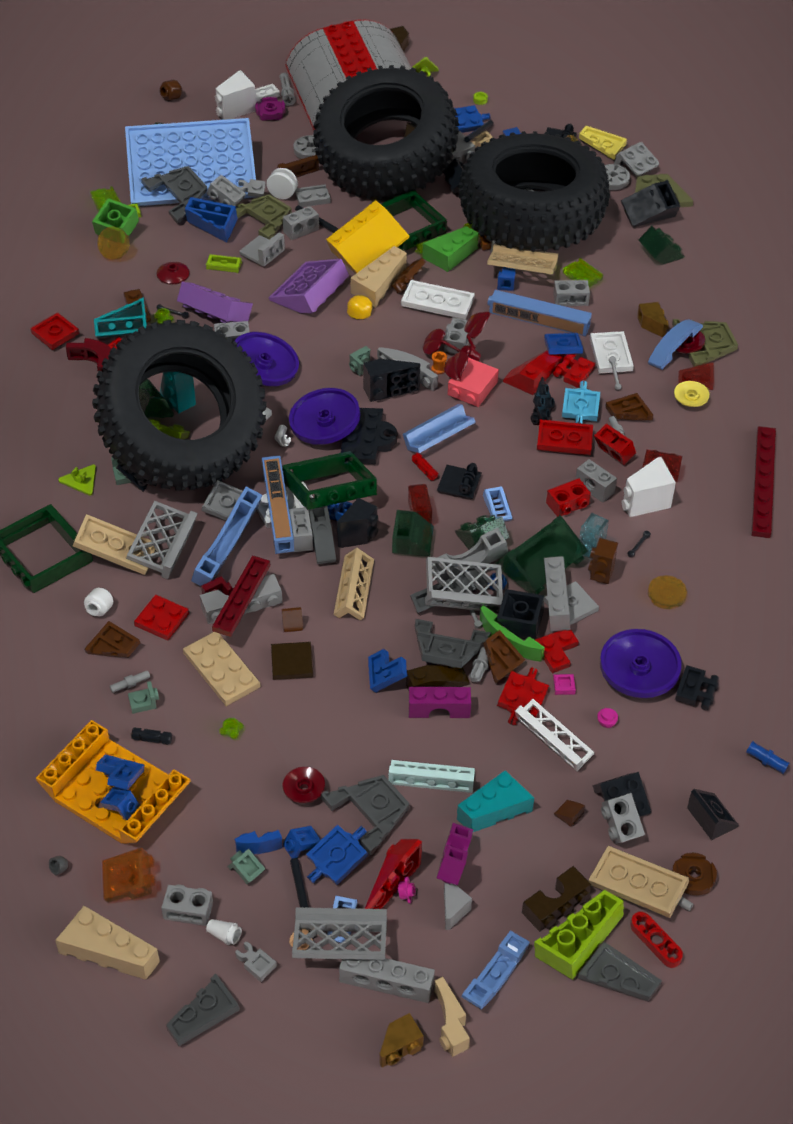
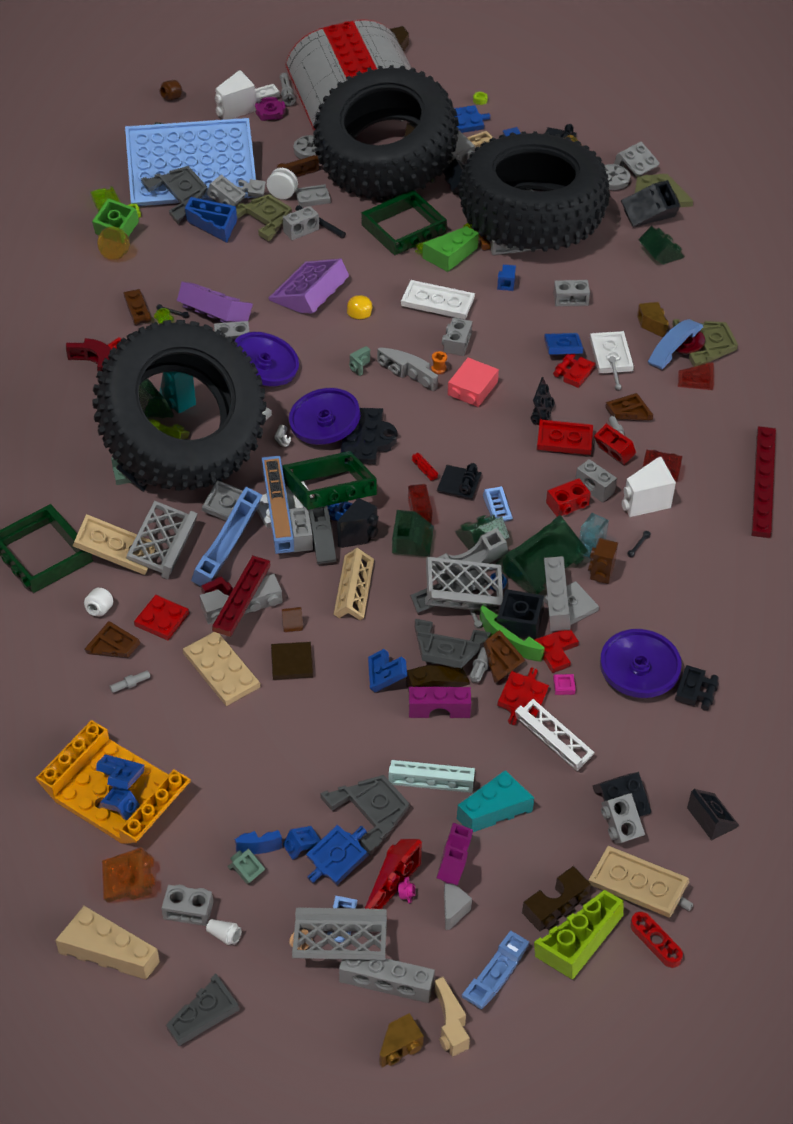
red plate [30,312,80,350] -> none
dark grey hinge [49,856,68,875] -> none
lime piece [58,464,96,496] -> none
teal wedge [94,297,147,338] -> none
sand green bracket [128,681,159,714] -> none
black axle [131,727,172,744] -> none
dark red dish [157,262,190,285] -> none
lime tile [206,254,242,273] -> none
clear neon green plate [219,718,244,739] -> none
light grey plate [235,942,277,982] -> none
light grey bracket [240,232,285,266] -> none
dark red dish [283,767,325,803] -> none
black bar [290,858,315,939] -> none
yellow slope [326,200,410,274] -> none
tan wedge [351,246,407,308] -> none
black slope [363,359,420,402] -> none
reddish brown hinge [392,258,426,293] -> none
medium blue fence [402,404,475,453] -> none
lime piece [412,57,439,77] -> none
dark red plant [423,312,491,381] -> none
black bar [464,120,494,143] -> none
tan fence [487,244,559,274] -> none
medium blue brick [488,290,592,336] -> none
red wedge [503,350,567,395] -> none
reddish brown slope [554,800,585,827] -> none
medium azure plate [562,381,600,424] -> none
clear neon green plate [563,258,603,287] -> none
dark grey wing [578,942,662,1001] -> none
light yellow wing [579,126,627,160] -> none
dark pink plate [597,708,618,728] -> none
clear yellow tile [648,575,687,609] -> none
reddish brown plate [672,853,717,896] -> none
light yellow dish [674,381,710,407] -> none
blue pin [746,741,790,774] -> none

